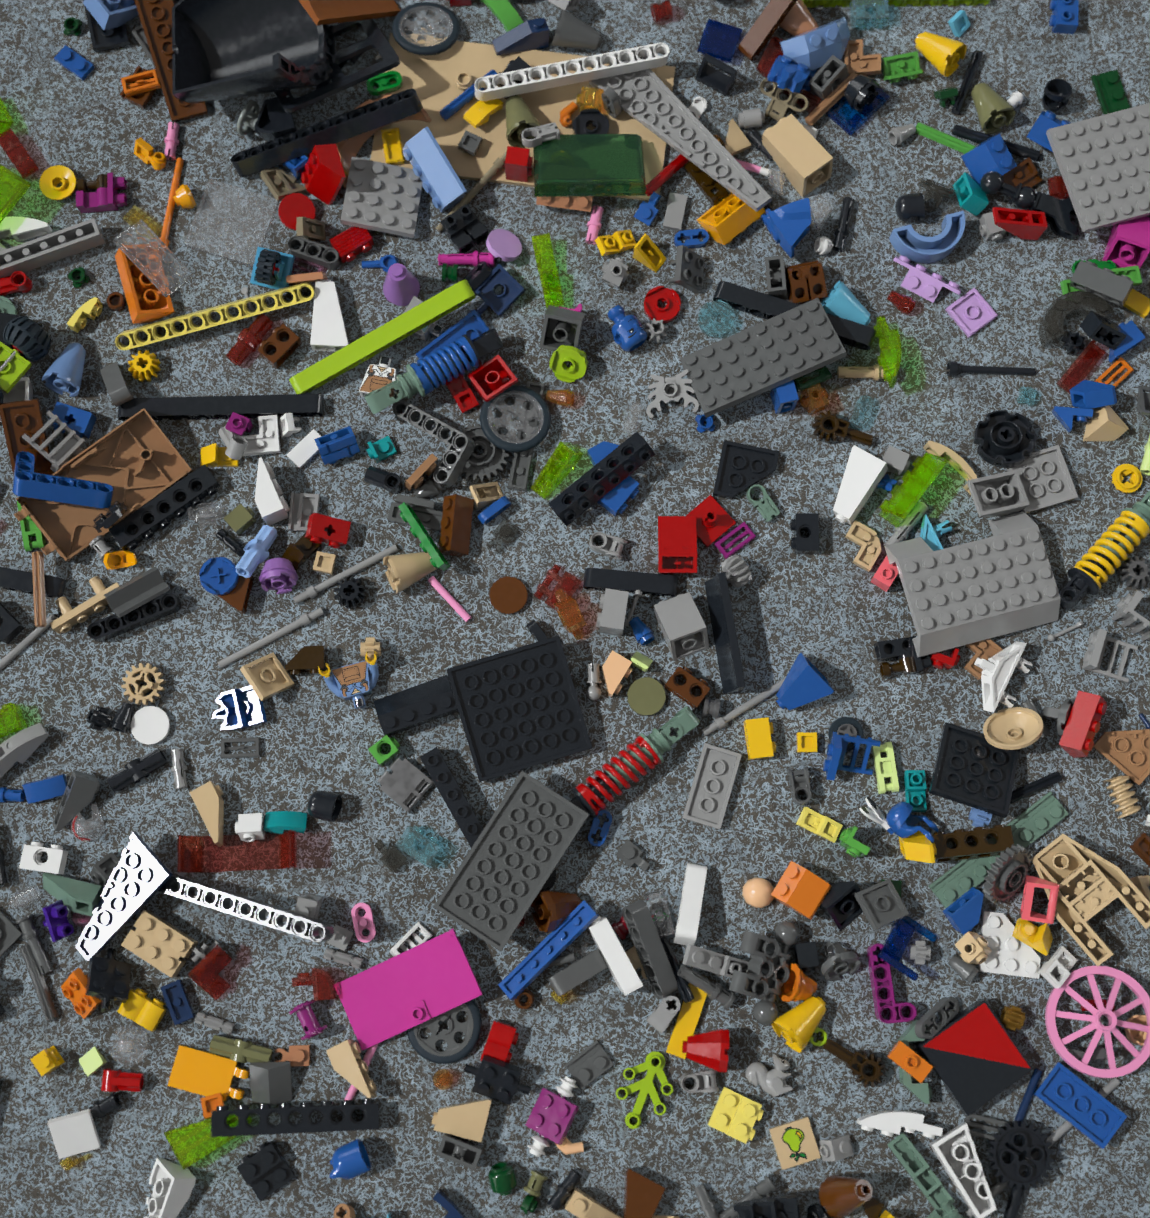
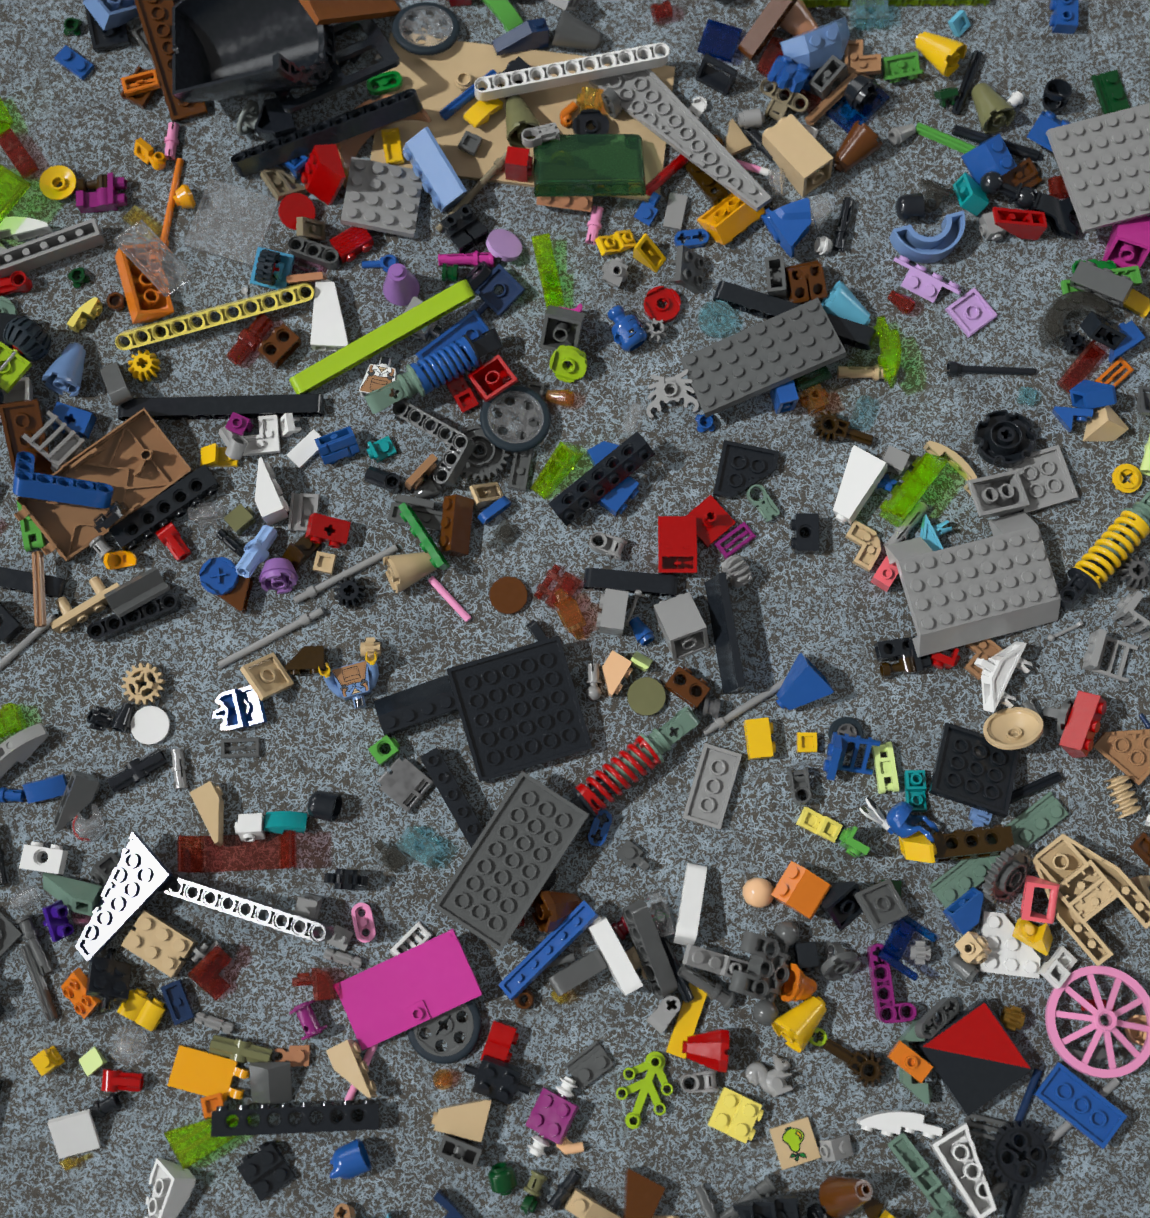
none -> red piece [156,522,192,562]
none -> black gear [324,868,368,890]
none -> reddish brown cone [832,120,883,173]

